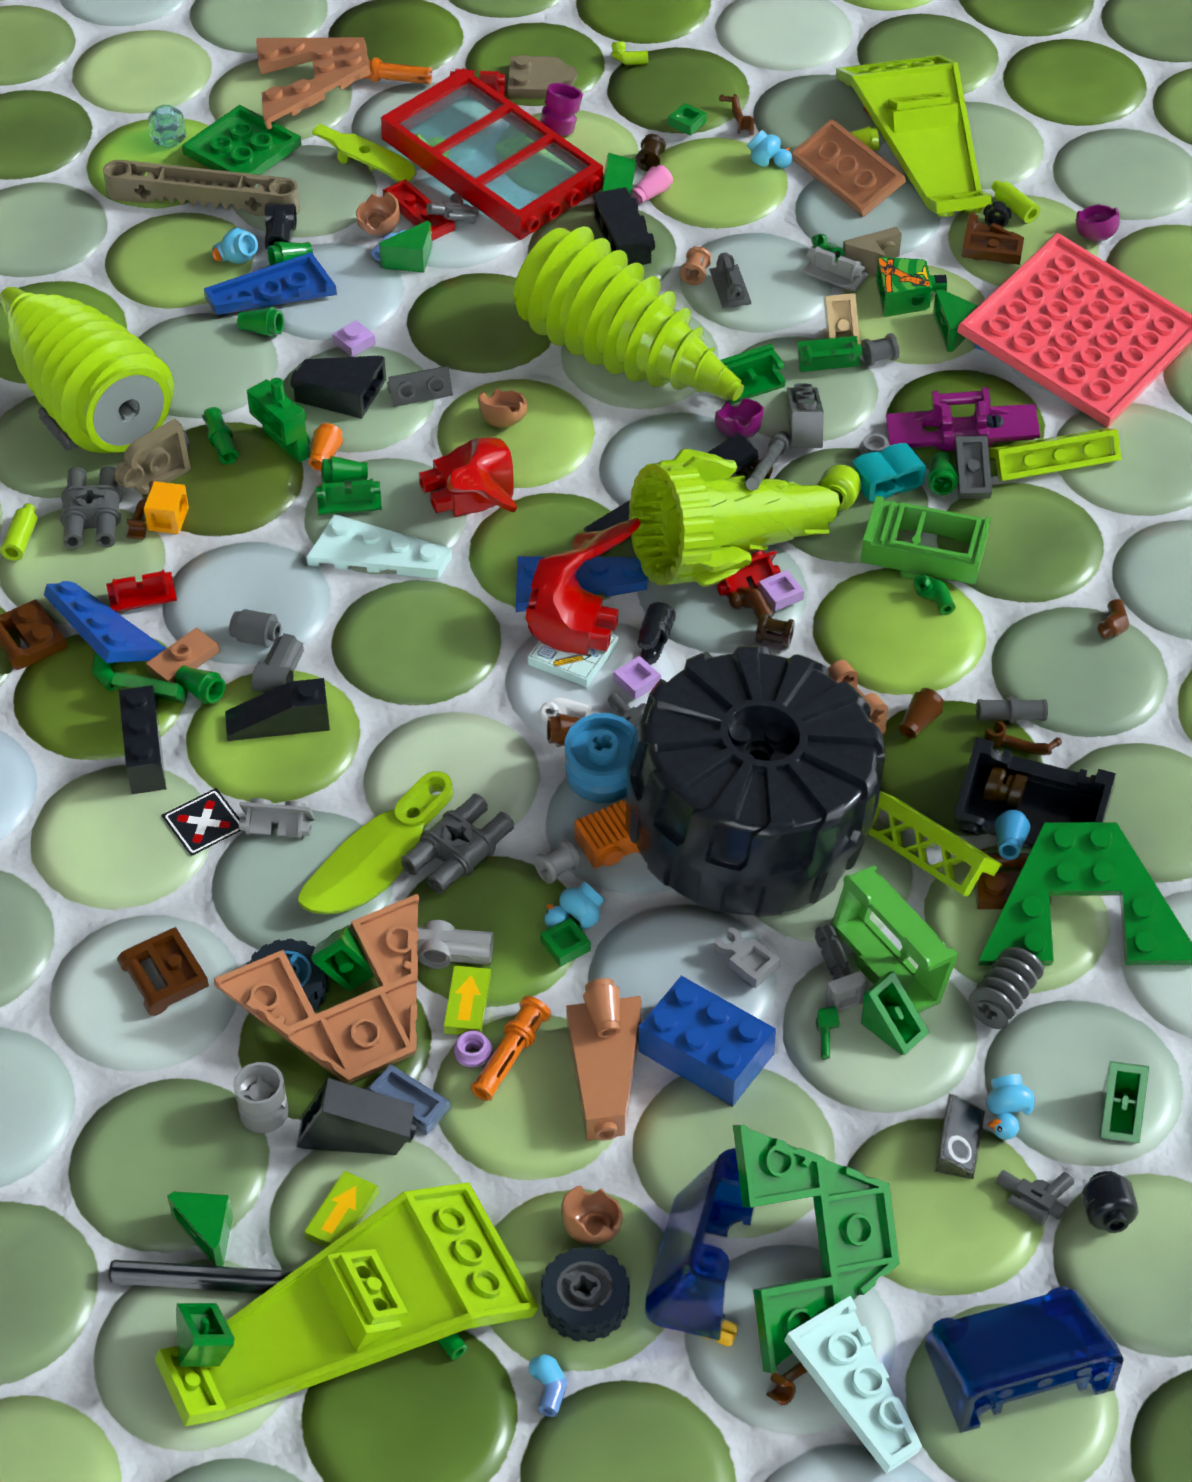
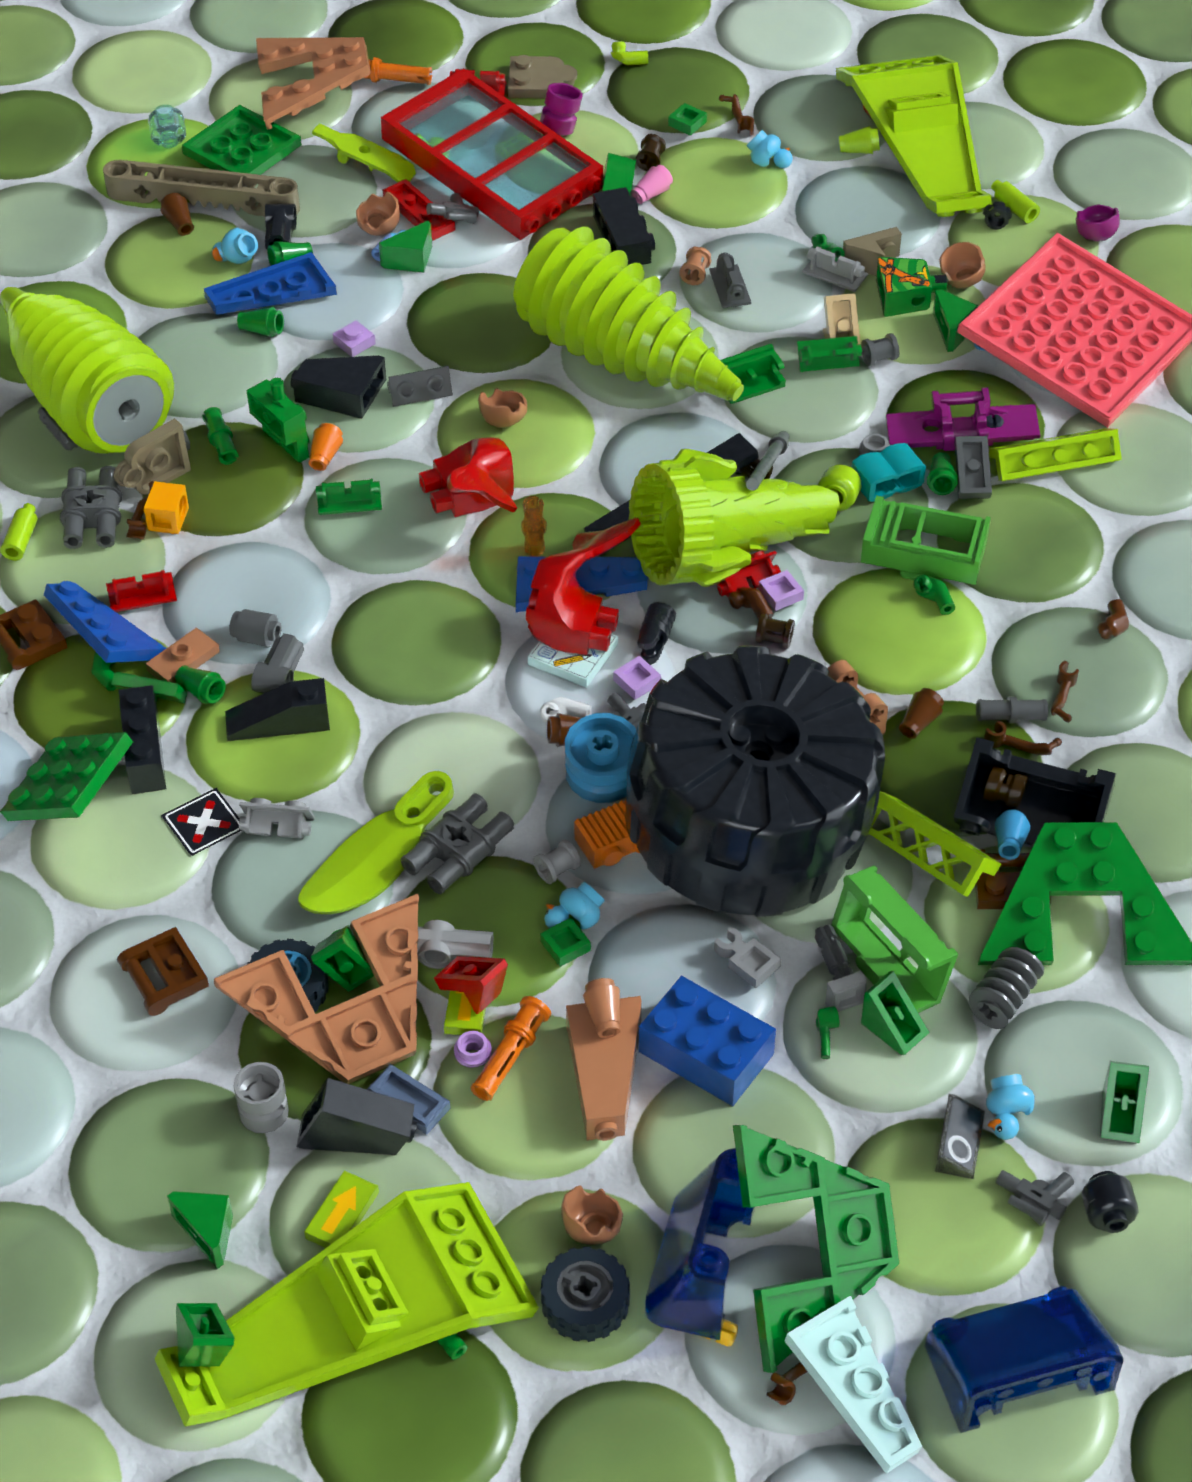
black axle [108,1260,293,1293] -> none
light aqua wing [307,514,452,579] -> none
green cone [321,455,368,484] -> none
arm [529,1354,567,1417] -> none
magenta hair [714,398,764,439] -> none
dark grey slope [787,383,824,448] -> none
nougat tile [791,119,906,217] -> none
reddish brown wing [962,213,1024,265] -> none
none -> green plate [0,732,133,821]
none -> reddish brown cone [160,193,194,236]
none -> red slope [434,956,508,1014]
none -> clear orange pin [521,496,547,556]
none -> nougat hair [939,242,986,289]
none -> reddish brown piece [1051,661,1079,723]

